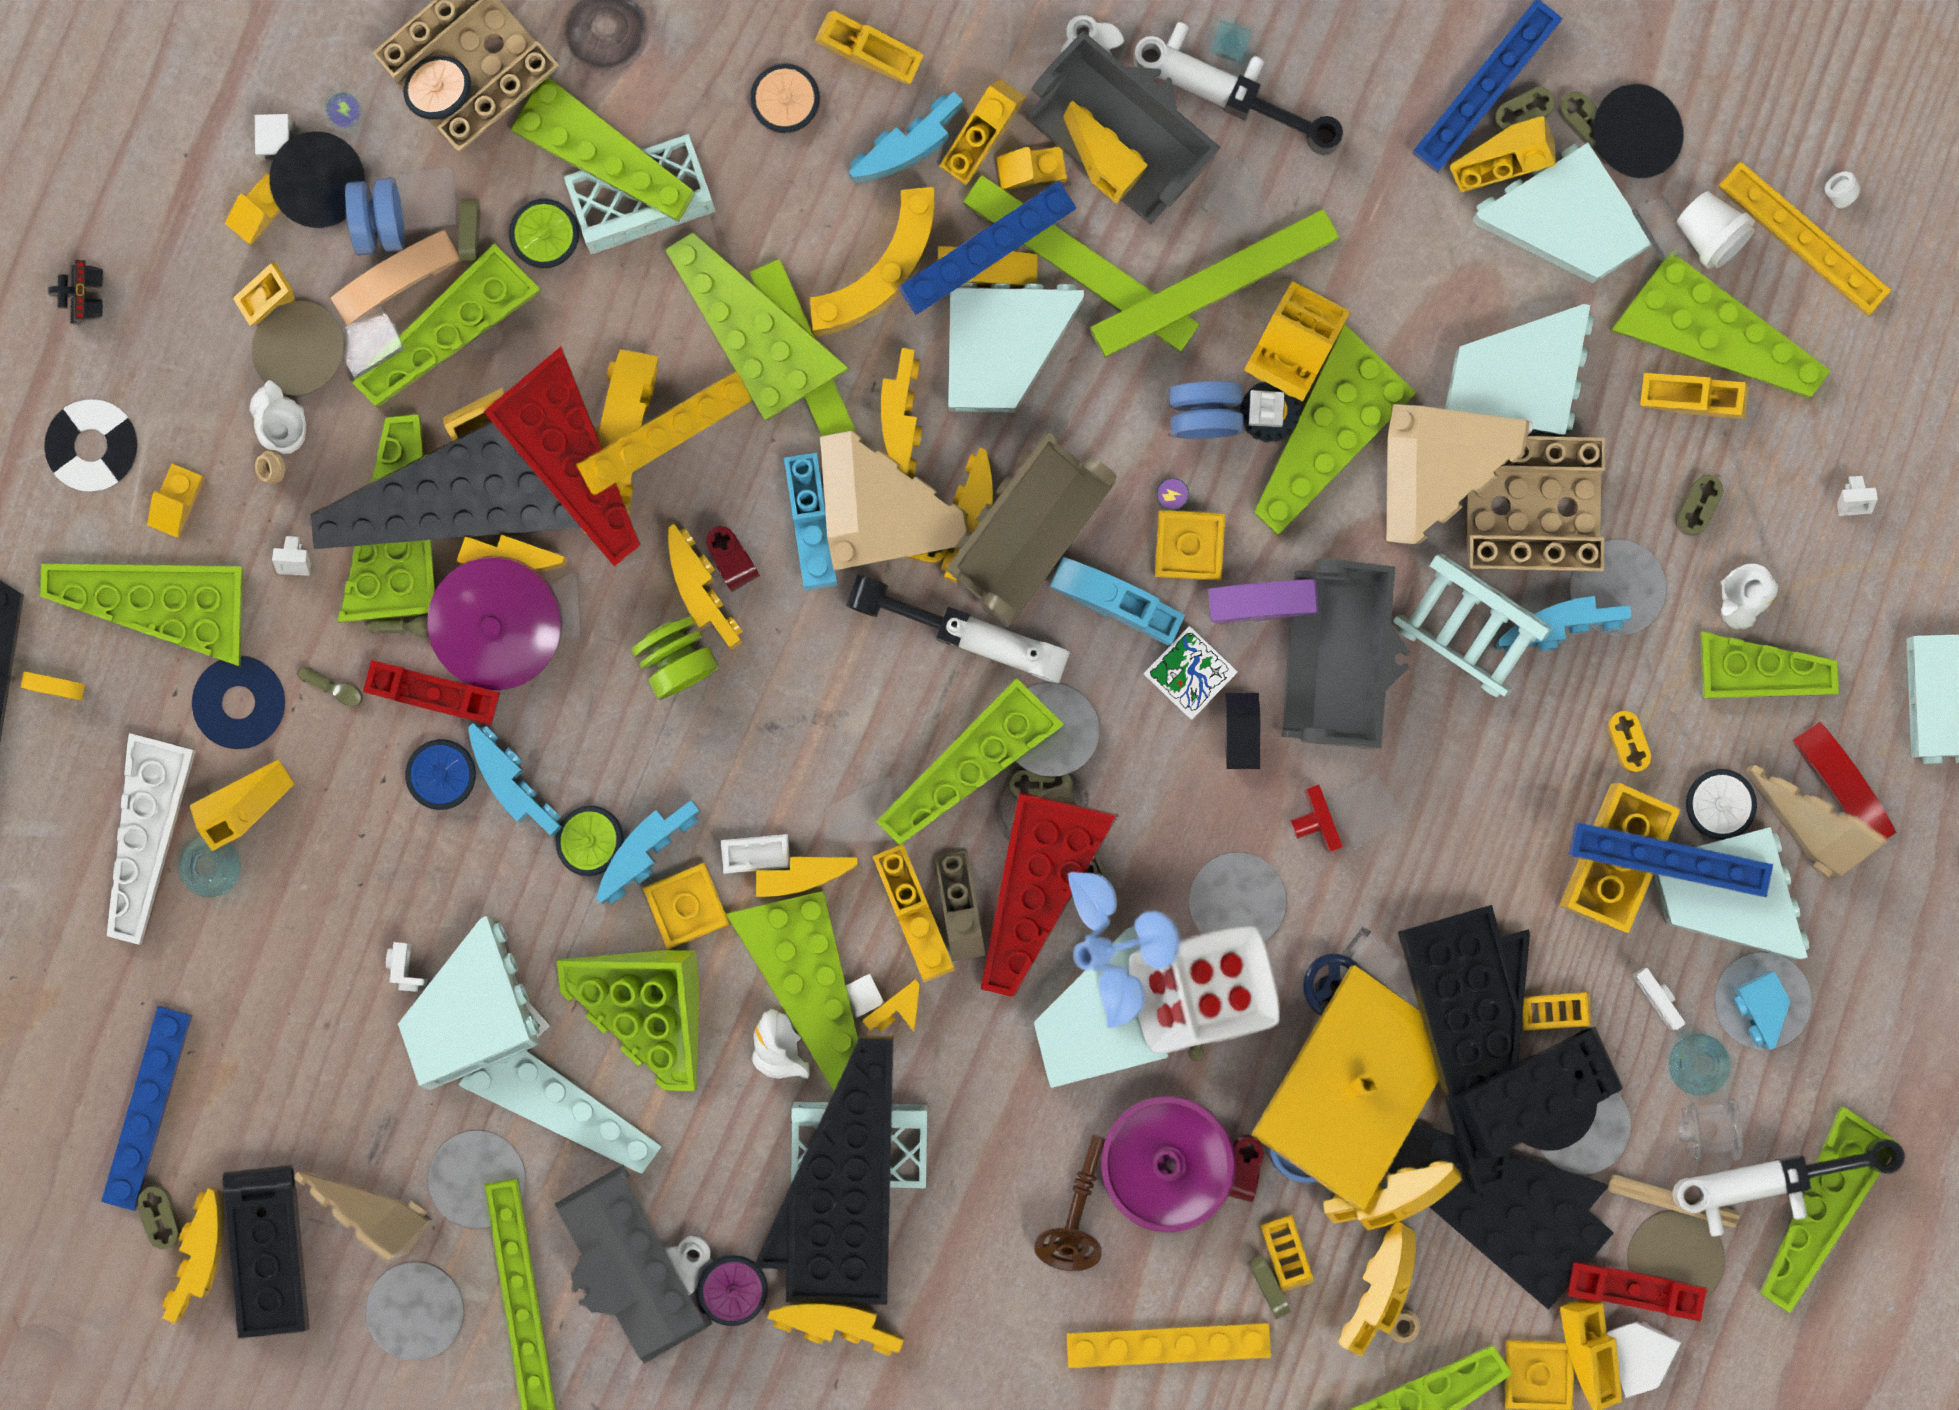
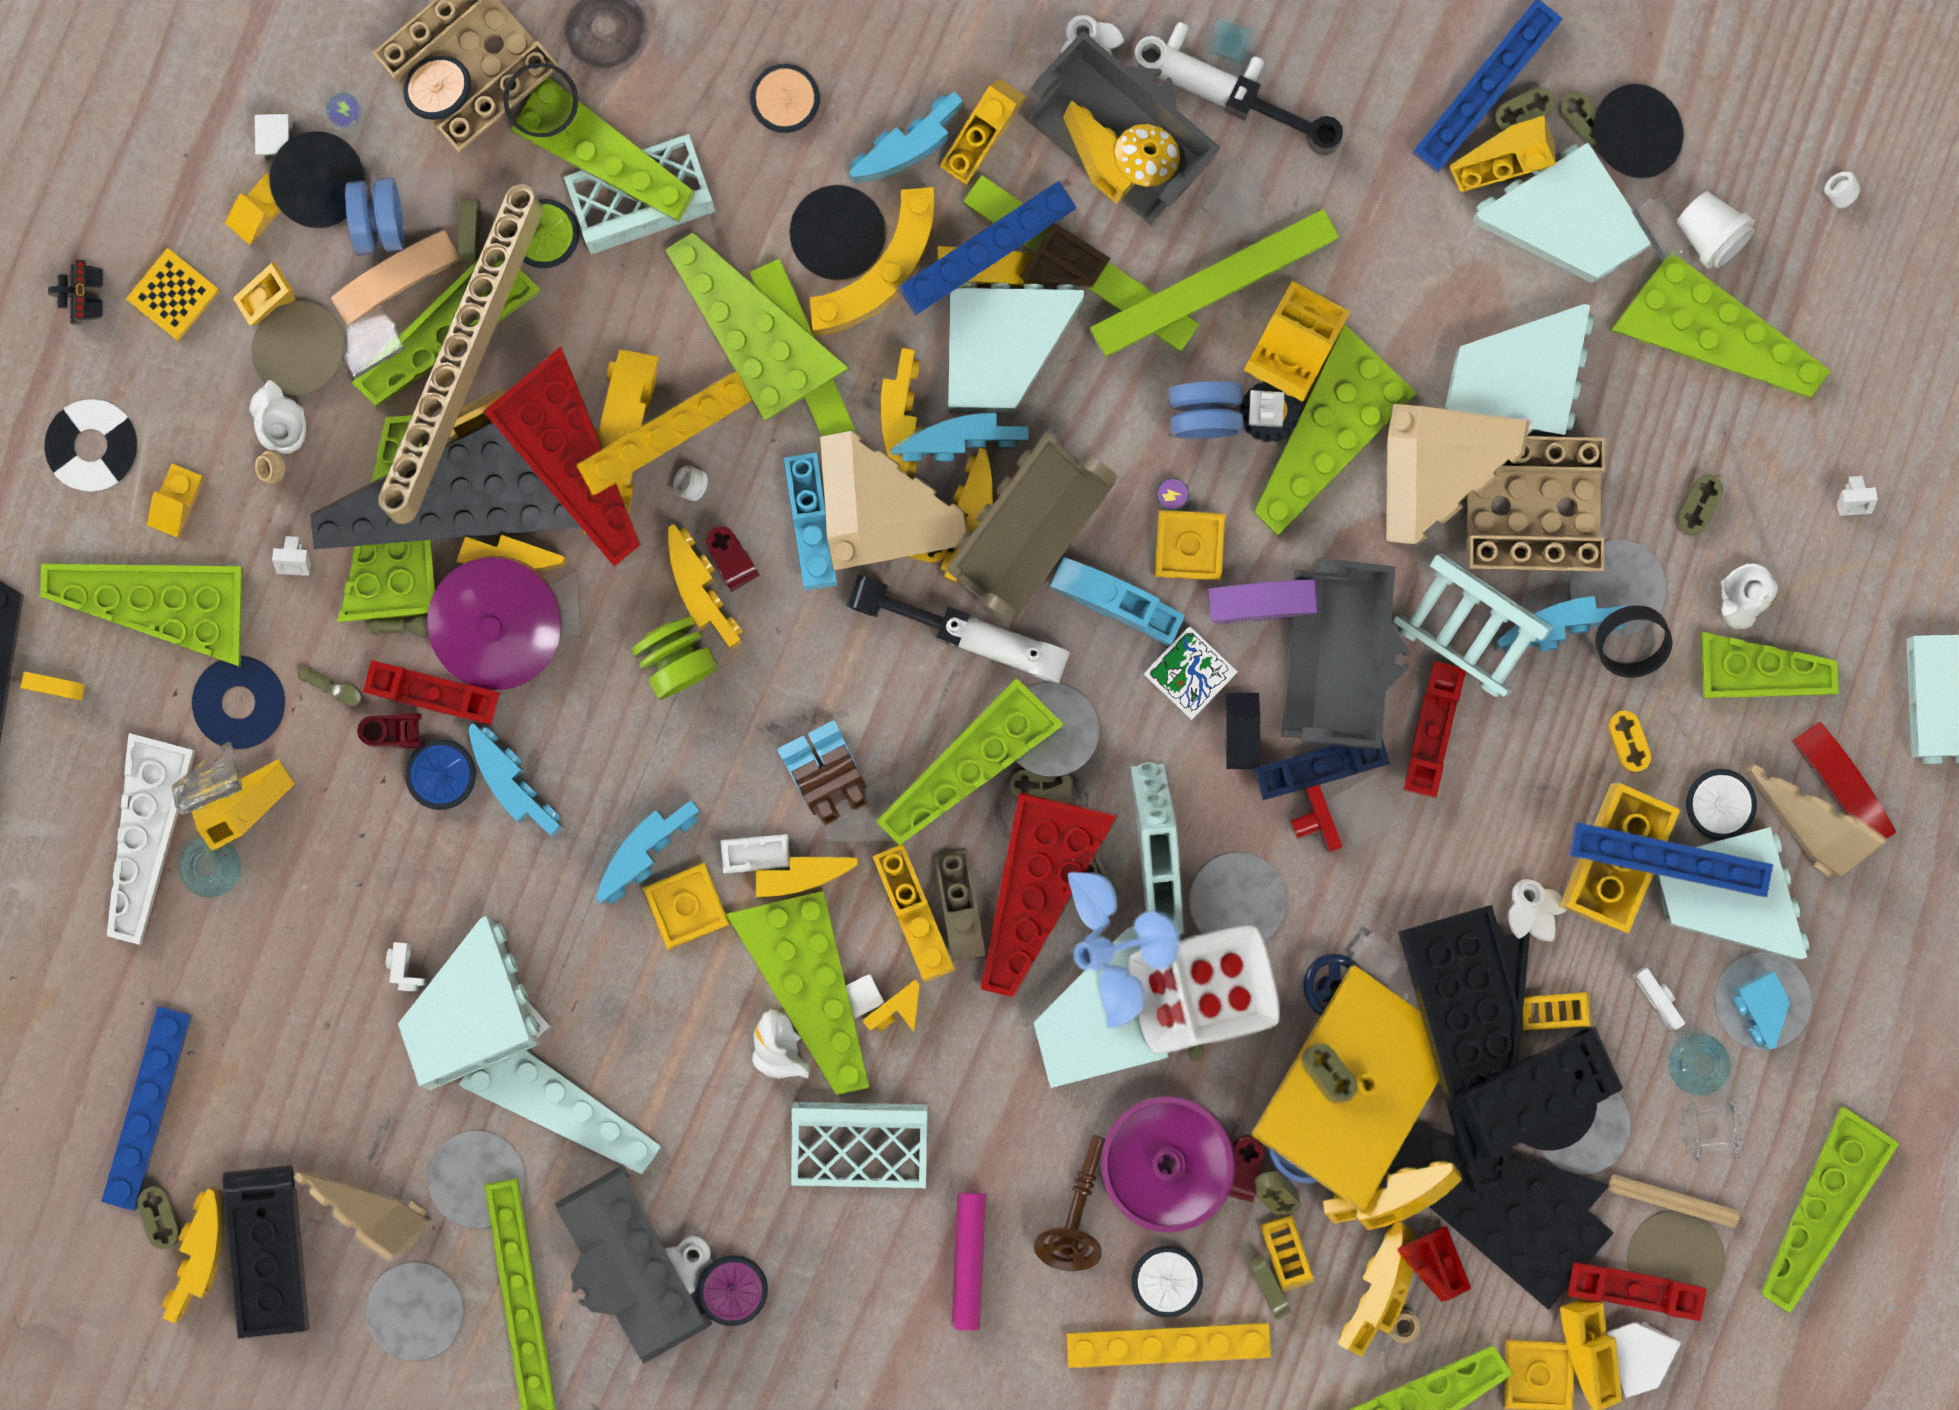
lime wheel [556,806,624,876] -> none
lime slope [557,950,699,1091] -> none
black wing [755,1035,894,1305] -> none
yellow slope [767,1303,904,1356] -> none
yellow slope [814,10,924,85] -> none
yellow slope [996,147,1067,190] -> none
yellow slope [1640,373,1749,420] -> none
white piece [1672,1139,1905,1236] -> none
yellow tile [1717,161,1892,317] -> none
none -> yellow tile [126,248,221,342]
none -> clear wing [171,741,243,815]
none -> dark red piece [357,713,423,749]
none -> tan beam [379,184,543,524]
none -> black tyre [503,63,579,137]
none -> white tile [673,465,708,501]
none -> reddish brown hips [777,720,868,825]
none -> black sticker [790,185,885,280]
none -> medium azure slope [891,413,1029,462]
none -> dark pink brick [951,1192,986,1330]
none -> dark brown wing [1020,223,1111,288]
none -> yellow dish [1114,124,1180,187]
none -> light aqua slope [1131,762,1184,934]
none -> white wheel [1132,1246,1203,1318]
none -> dark blue slope [1253,738,1390,800]
none -> olive beam [1255,1172,1301,1215]
none -> olive beam [1302,1044,1357,1103]
none -> red wing [1397,1225,1472,1302]
none -> red slope [1403,661,1466,798]
none -> white plate [1508,879,1567,942]
none -> black tyre [1595,605,1673,678]

